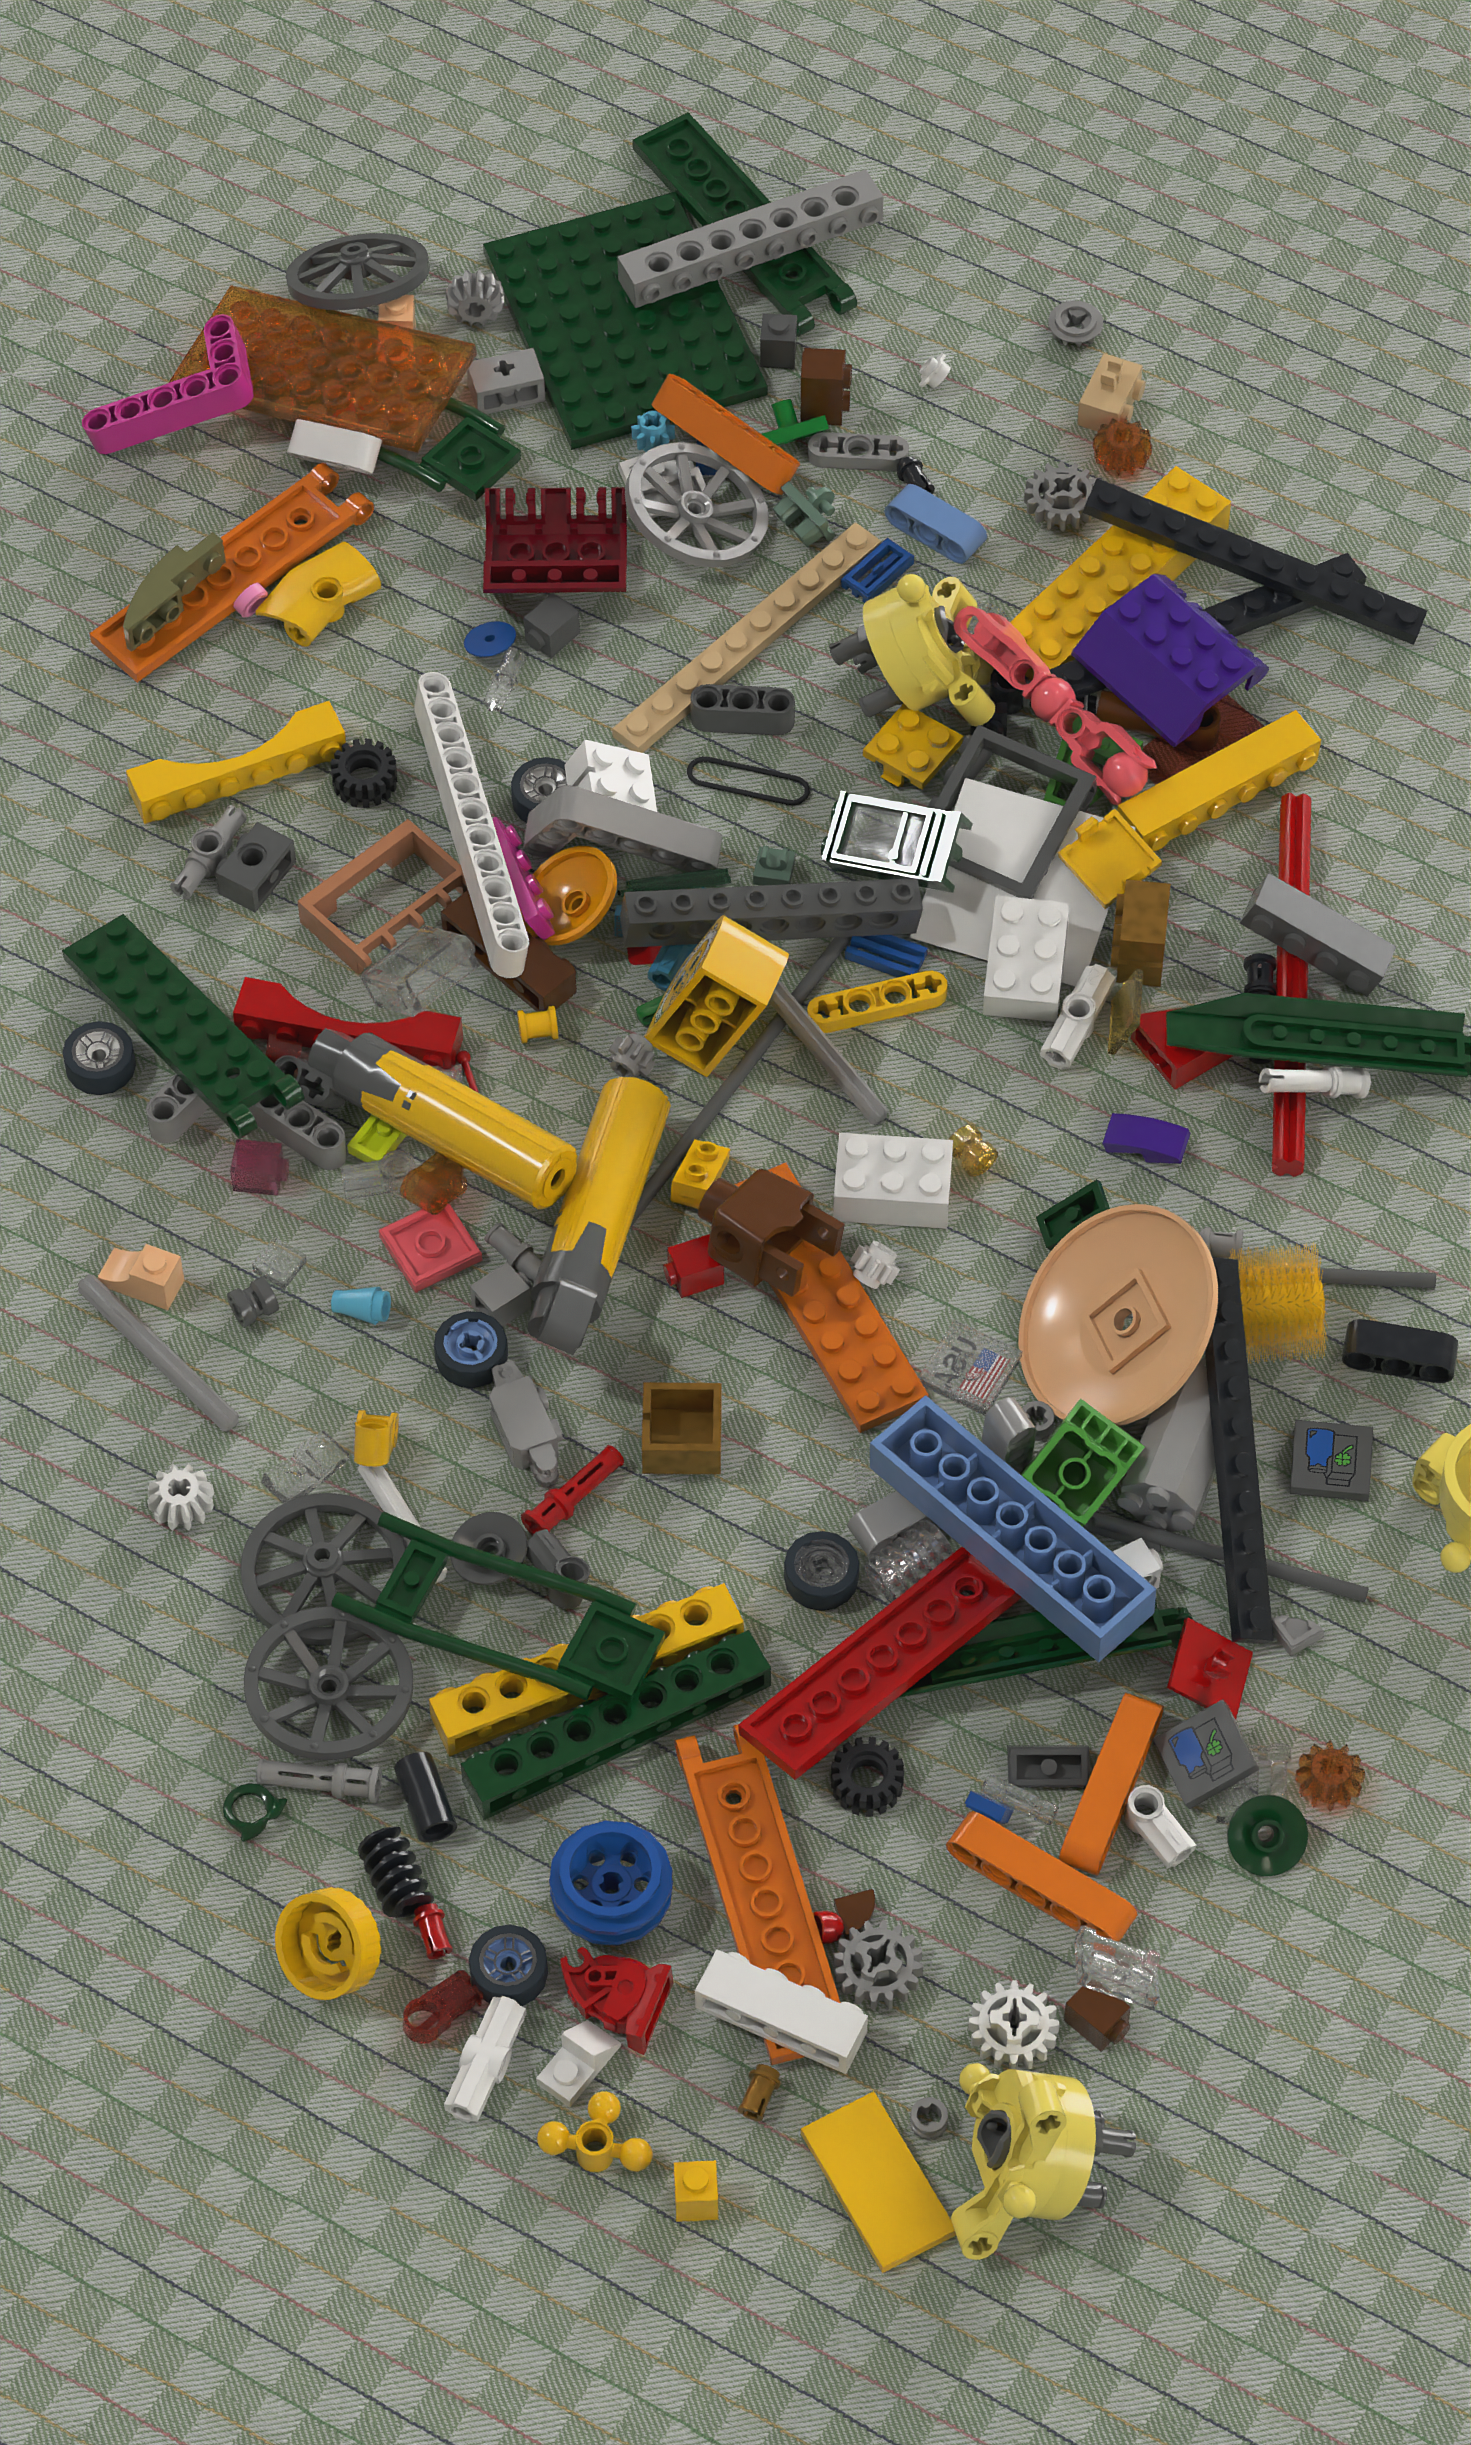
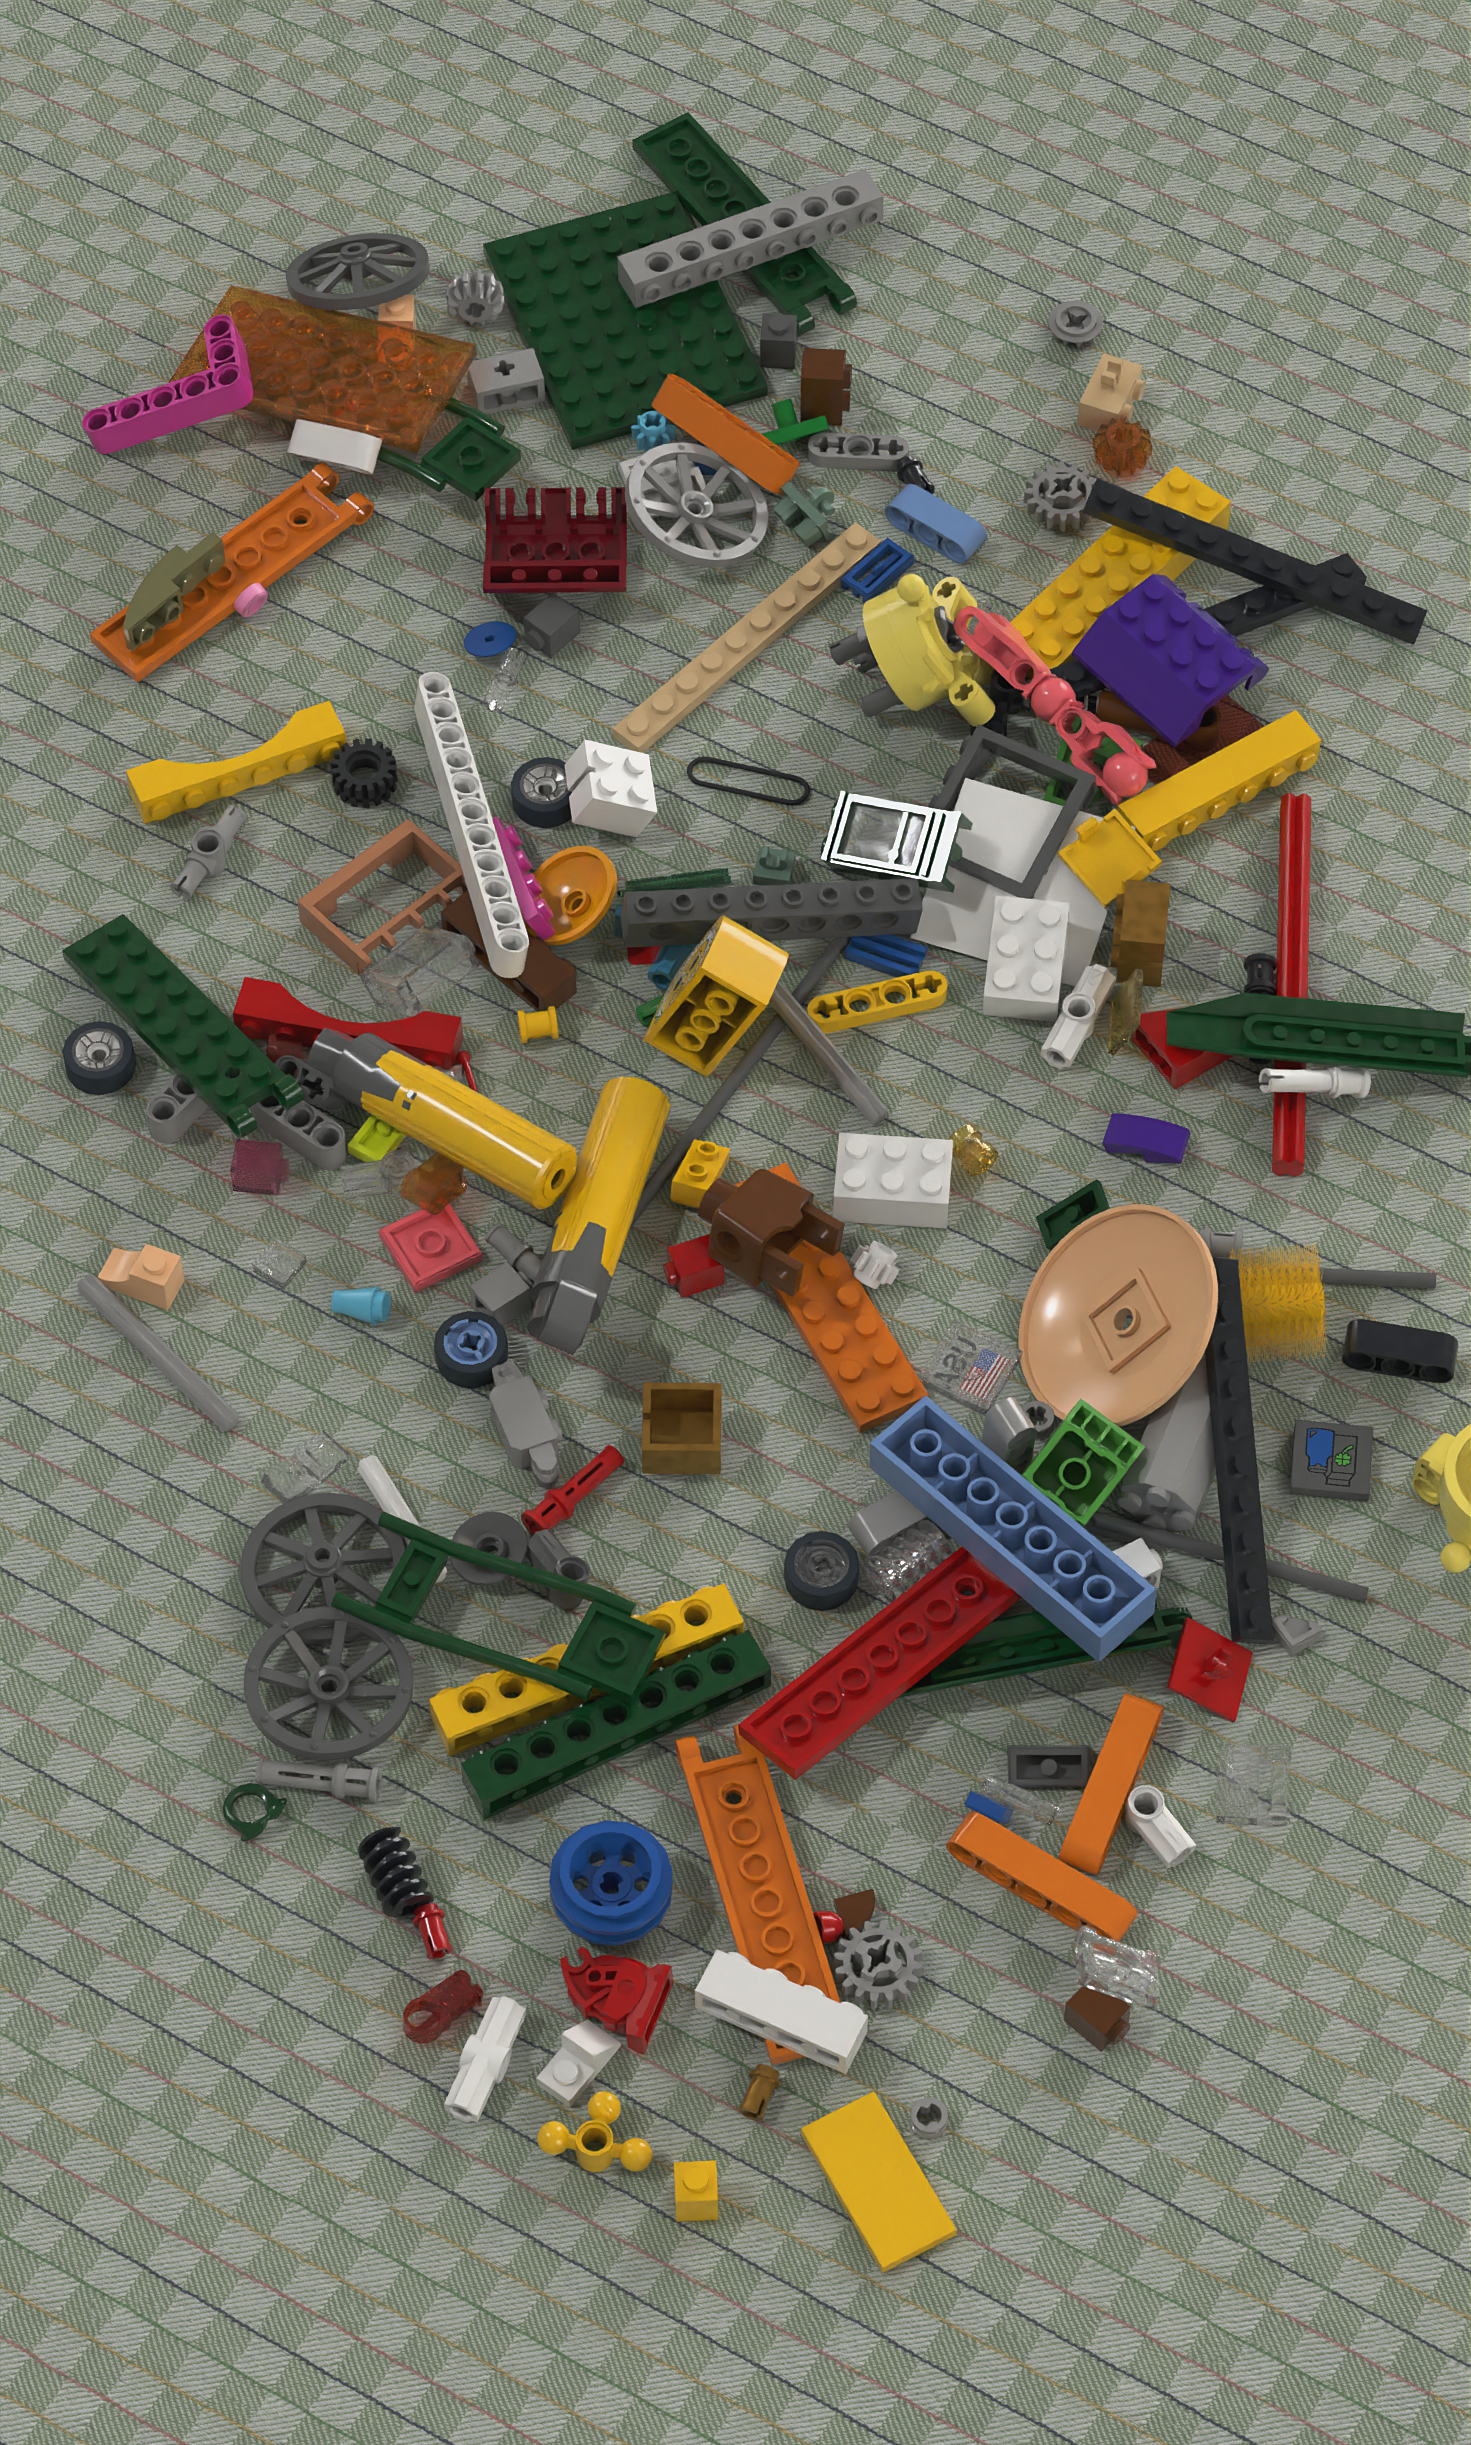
white gear [147,1463,214,1531] -> none
dark grey brick [215,822,296,913] -> none
dark grey wheel [227,1276,279,1328] -> none
yellow panel [255,541,381,647] -> none
yellow piece [275,1887,381,2000] -> none
yellow piece [354,1410,399,1467] -> none
black pin [394,1752,457,1843] -> none
wheel [469,1924,548,2006] -> none
light grey beam [523,786,722,875] -> none
light grey gear [608,1033,656,1078] -> none
dark grey beam [690,684,795,735] -> none
black tyre [831,1737,904,1817] -> none
yellow piece [863,703,964,790] -> none
white plate [919,353,951,389] -> none
light yellow piece [951,2063,1136,2260] -> none
white gear [968,1980,1059,2070] -> none
dark grey tile [1153,1699,1260,1809] -> none
dark green dish [1227,1795,1308,1877] -> none
brick [1240,873,1396,997] -> none
clear orange gear [1295,1739,1365,1812] -> none

